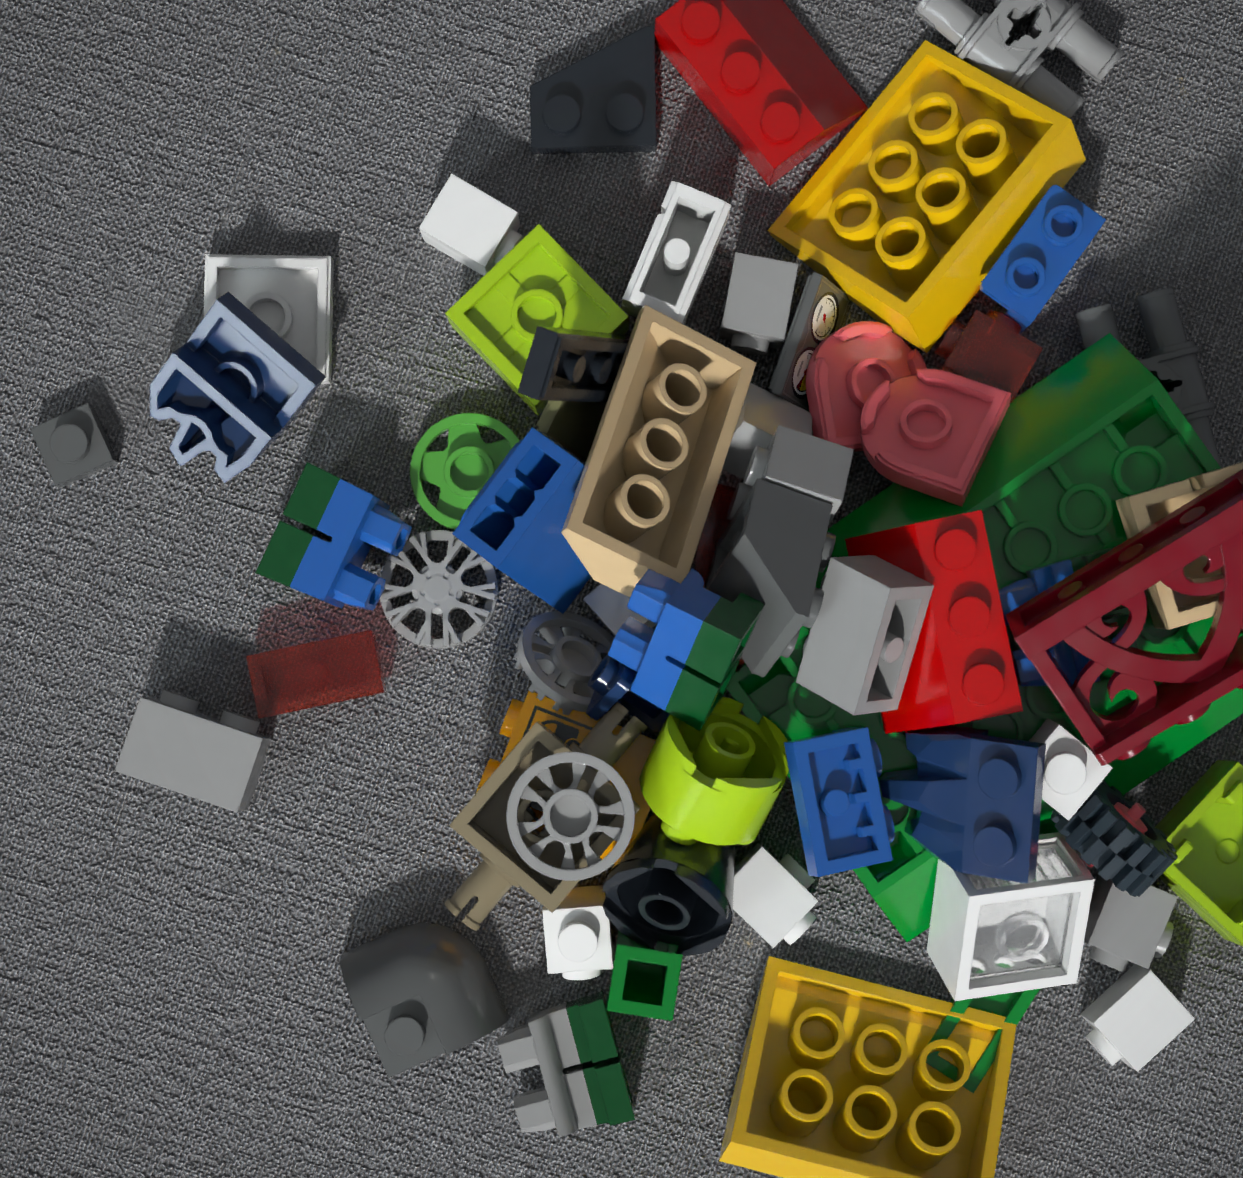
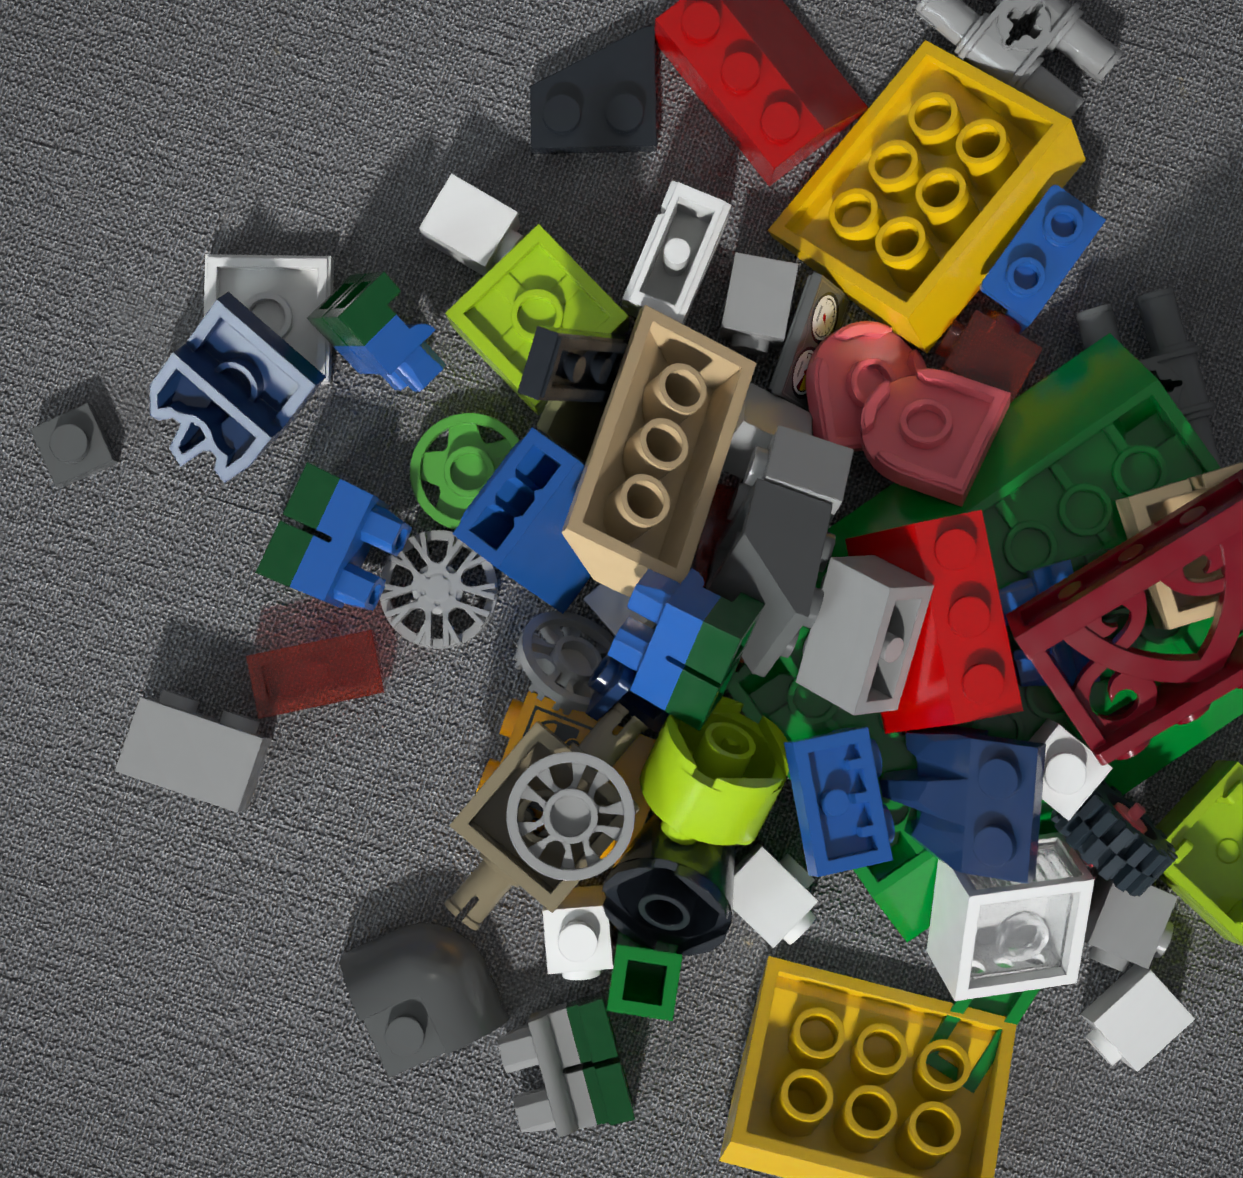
none -> hips [307,271,446,392]

